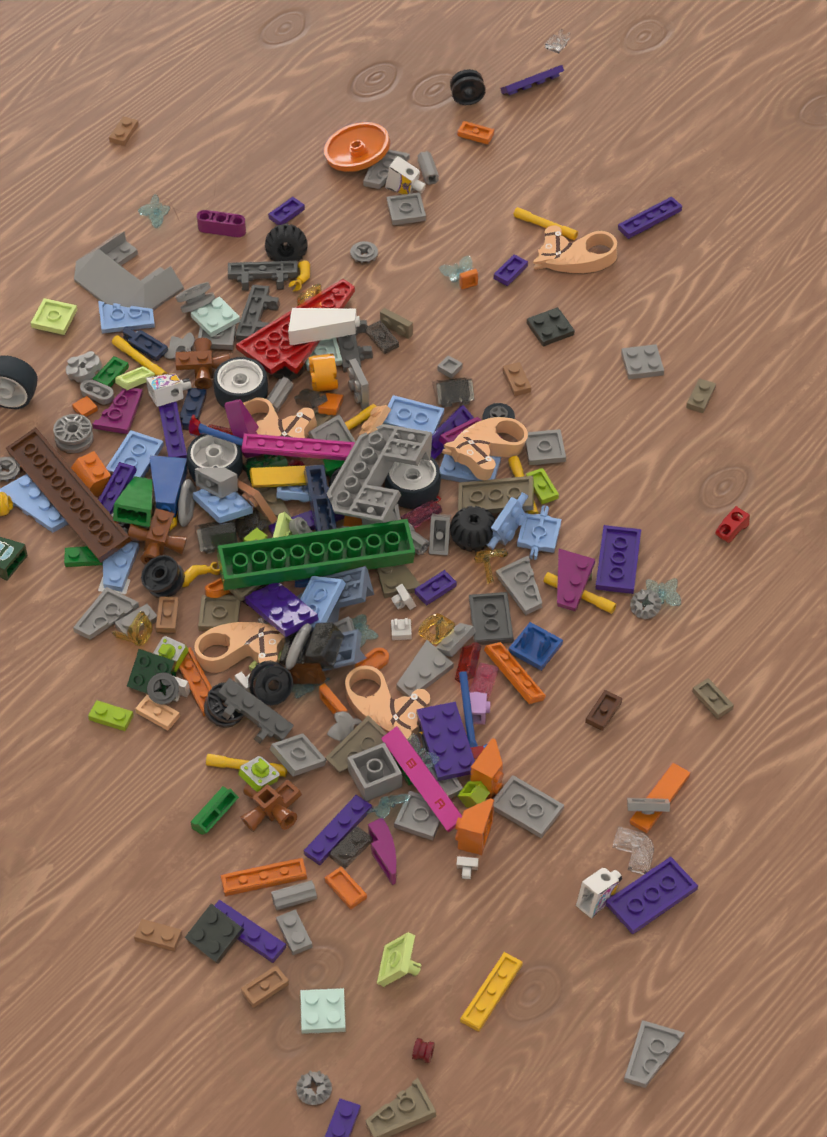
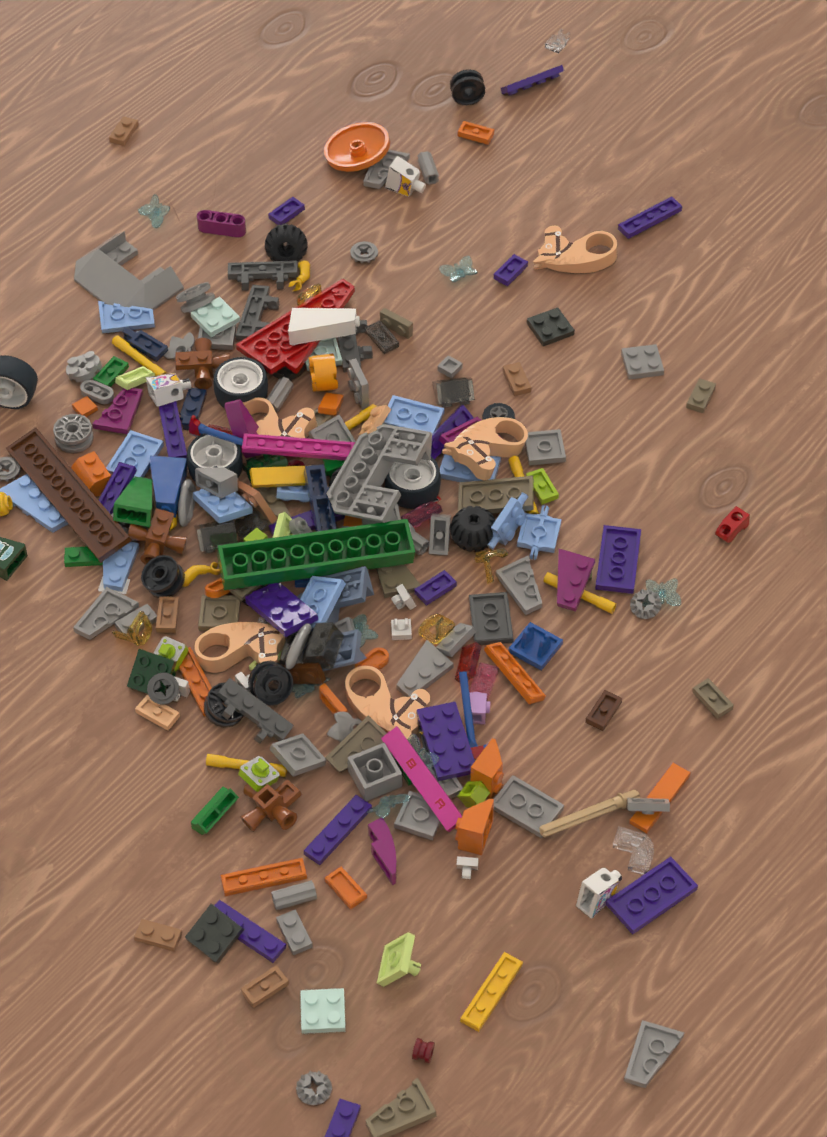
yellowish green plate [31,298,77,335] -> none
lime plate [88,700,134,731] -> none
clear smoke plate [294,389,328,409] -> none
clear smoke plate [329,826,373,869] -> none
light grey plate [387,192,426,225] -> none
orange tile [460,269,478,290] -> none
yellow piece [513,207,578,241] -> none
none -> tan axle [539,790,640,837]

